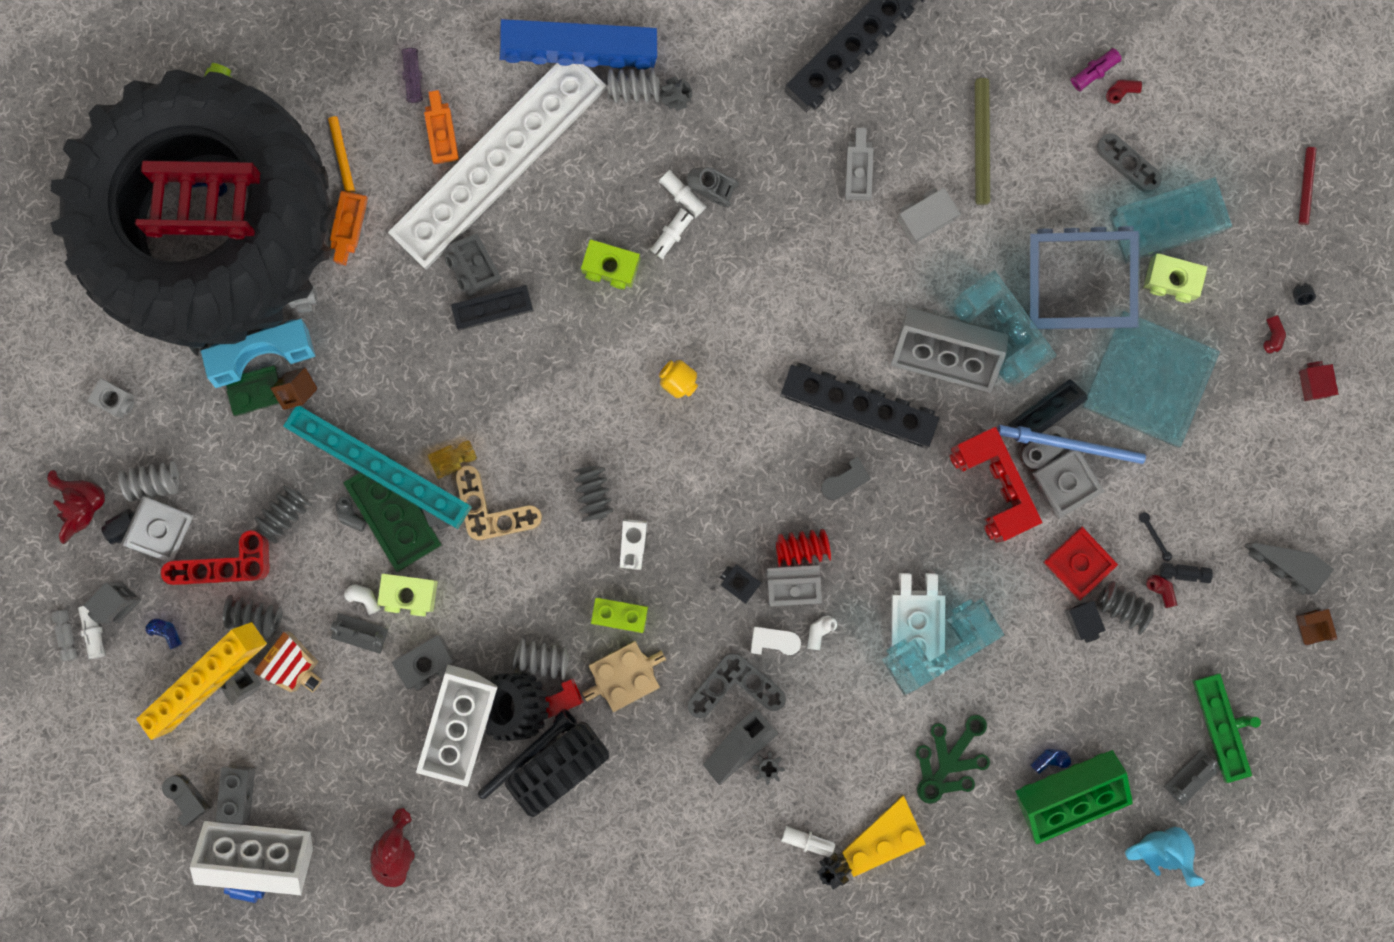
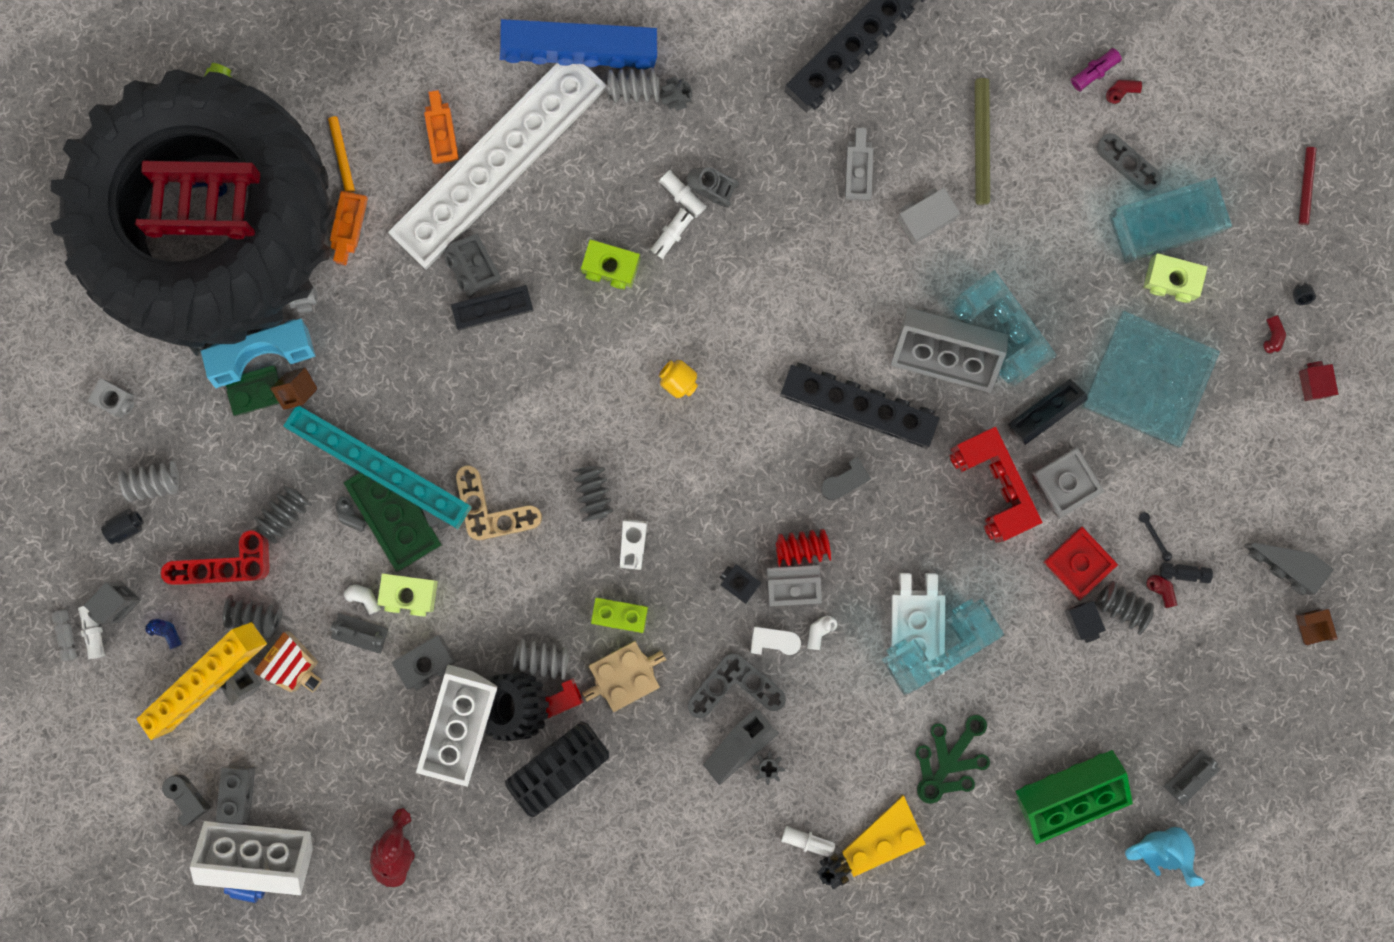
dark red piece [47,470,105,545] -> none
light grey plate [121,495,193,562] -> none
clear purple pin [401,48,423,103] -> none
clear yellow plate [427,440,477,479] -> none
black piece [478,709,578,799] -> none
medium blue bar [997,425,1146,464] -> none
light grey plate [1021,426,1069,469] -> none
sand blue window [1030,226,1140,329] -> none
clear blue arm [1030,749,1071,774] -> none
green plate [1193,673,1261,783] -> none

